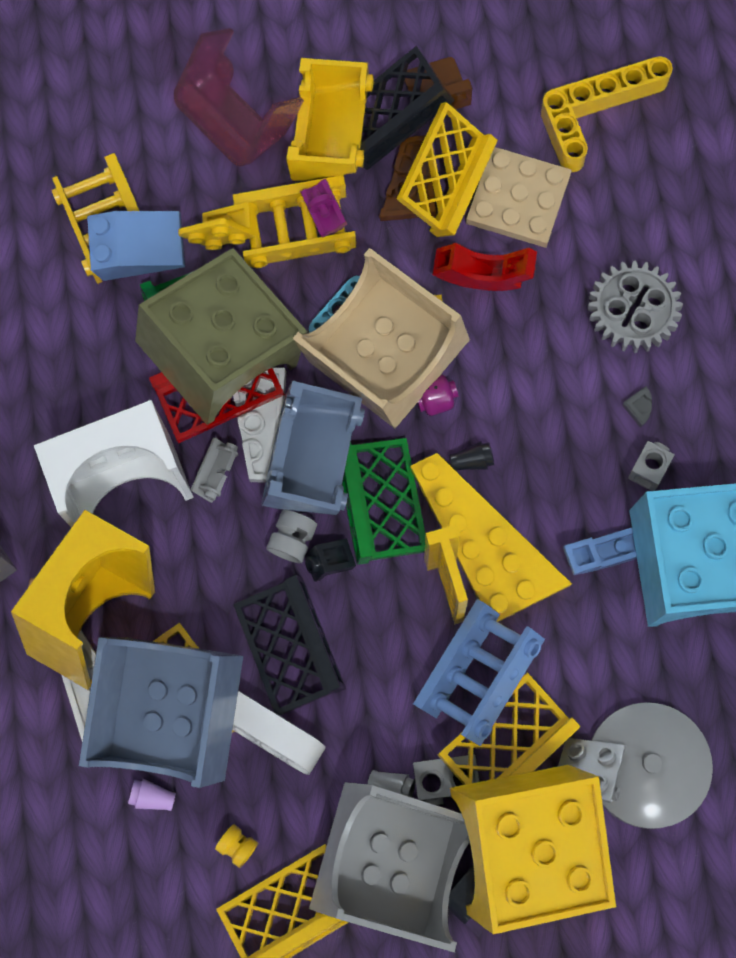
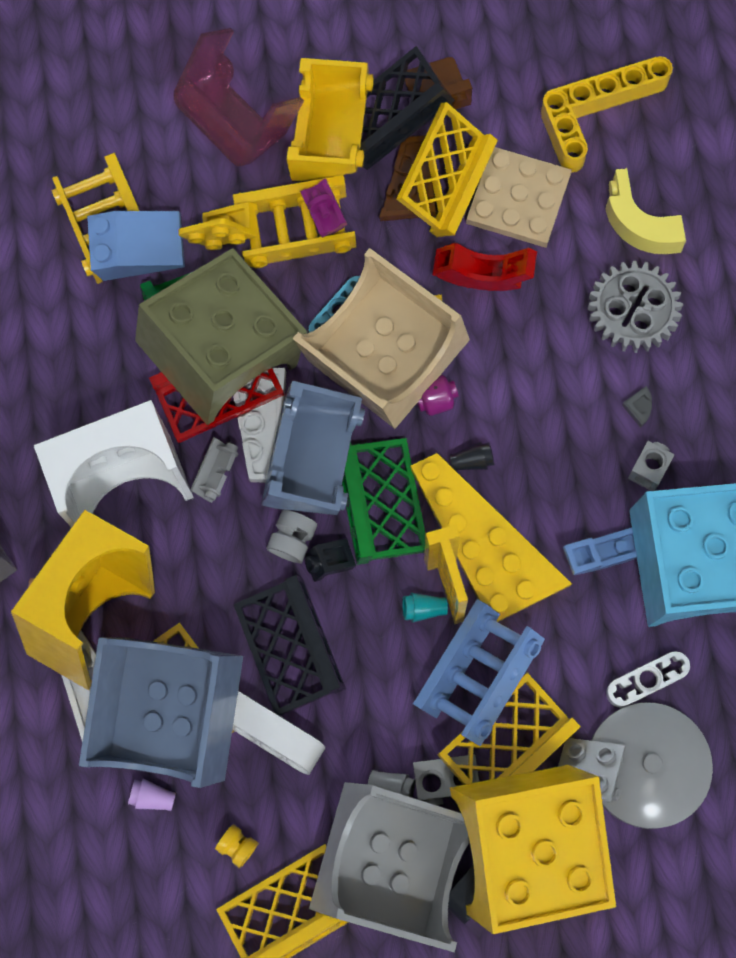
none -> teal cone [402,592,448,623]
none -> light yellow arch [605,168,686,254]
none -> white beam [606,651,690,708]

